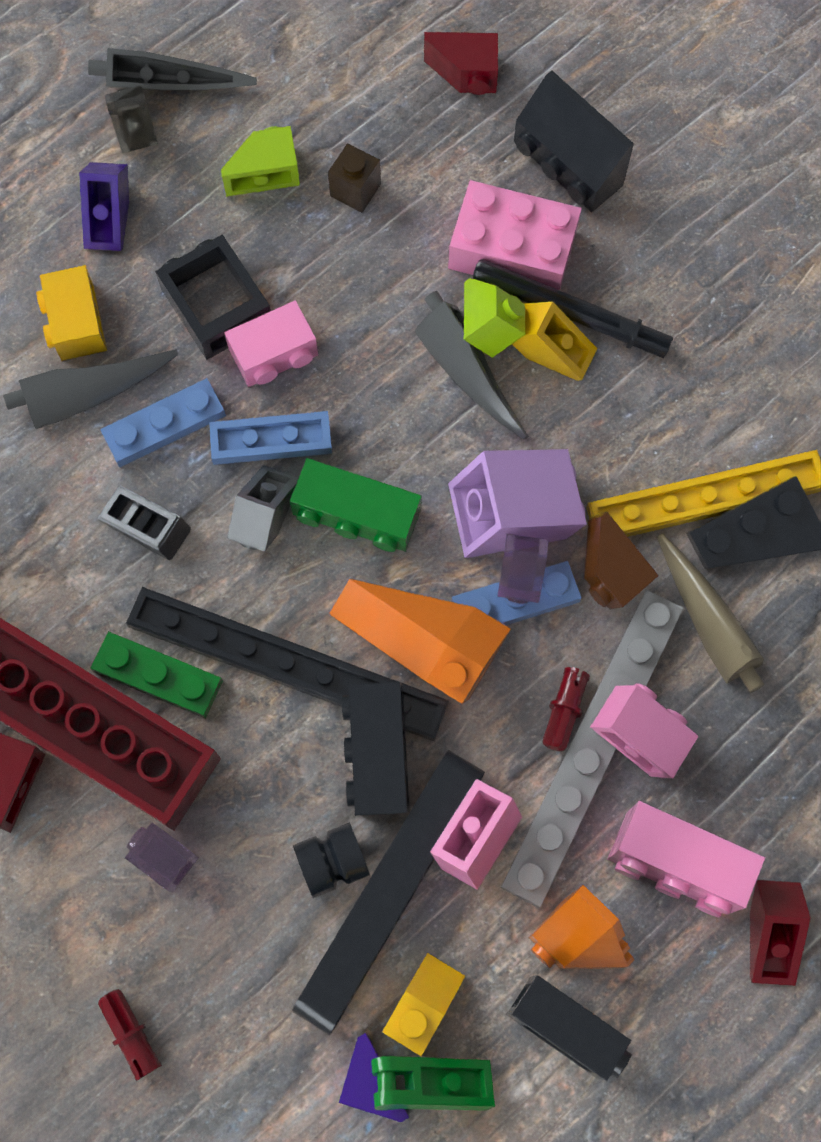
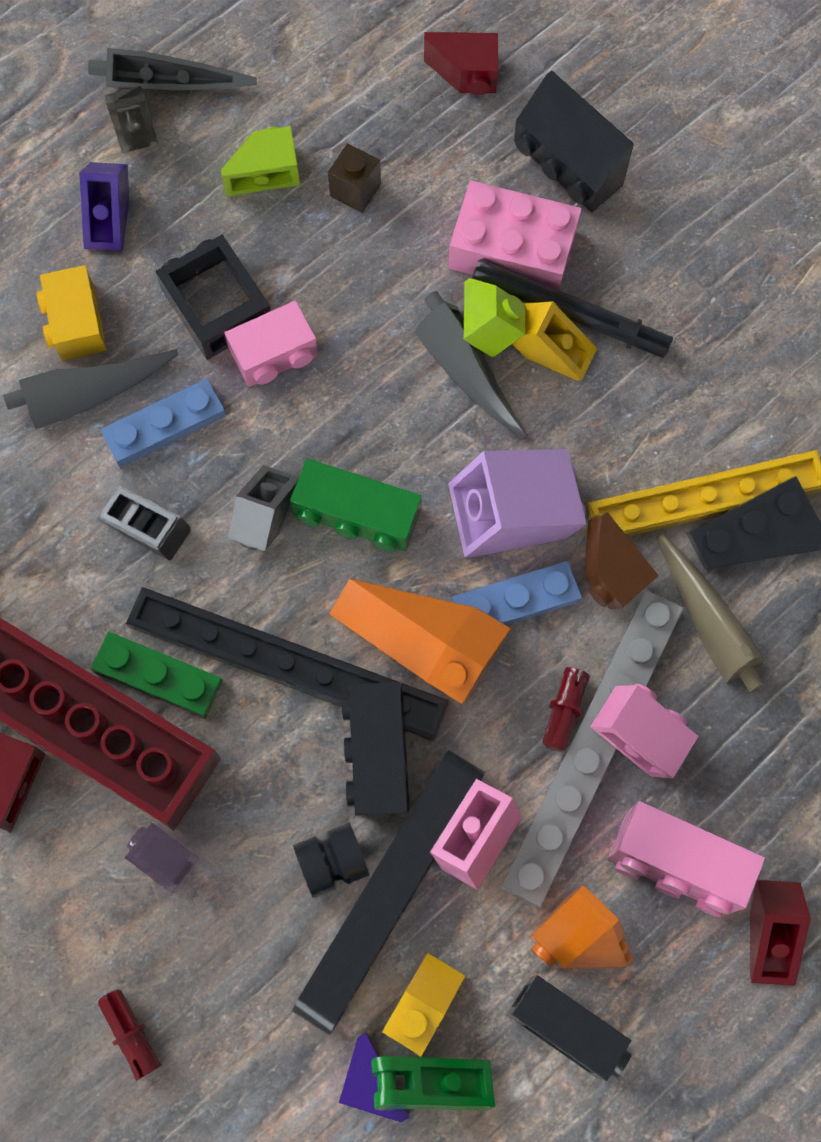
medium blue plate [209,411,332,465] -> none
clear purple brick [497,534,548,604] -> none

